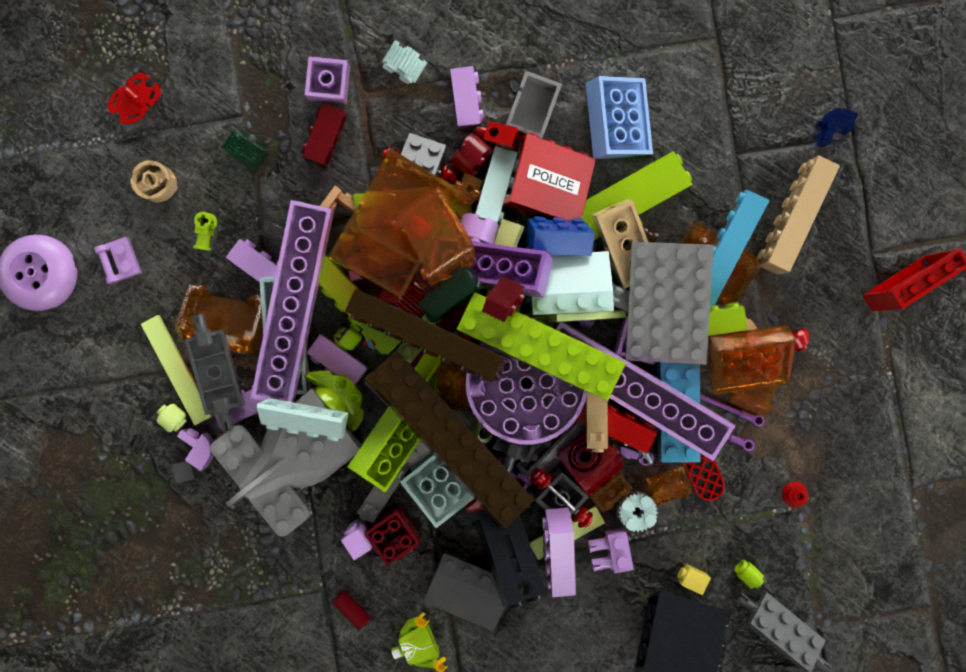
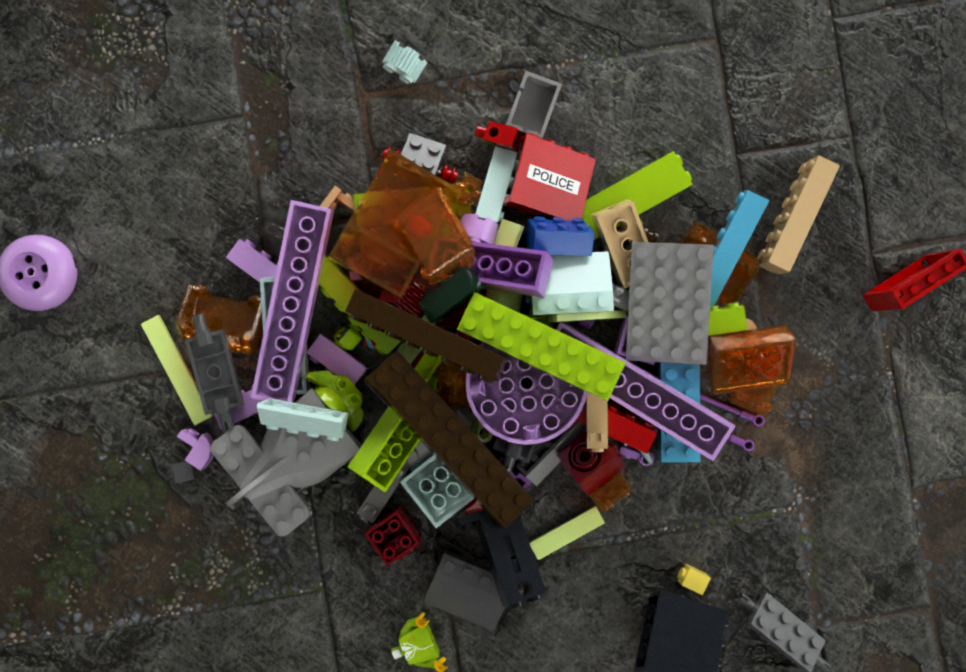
lavender plate [94,237,142,284] -> none
red shield [108,72,162,125] -> none
tan brick [131,160,178,203] -> none
yellowish green head [156,404,187,432] -> none
lime connector [193,212,217,251] -> none
clear green brick [221,129,269,172] -> none
dark red brick [302,102,348,168] -> none
lavender brick [305,57,350,105] -> none
dark red axle [332,590,371,631] -> none
lavender brick [341,518,373,560] -> none
lavender brick [450,66,484,131] -> none
dark red brick [450,133,494,180] -> none
dark red brick [482,276,525,322] -> none
dark grey brick [530,466,593,528] -> none
lavender brick [542,508,576,597] -> none
light blue slope [585,76,653,159] -> none
lavender brick [588,527,634,573] -> none
light aqua brick [616,490,658,532] -> none
clear orange brick [646,466,692,506] -> none
red window [682,453,725,501] -> none
lime brick [734,560,764,589] -> none
red cone [782,481,808,508] -> none
red cone [784,328,810,352] -> none
clear blue brick [816,108,858,148] -> none

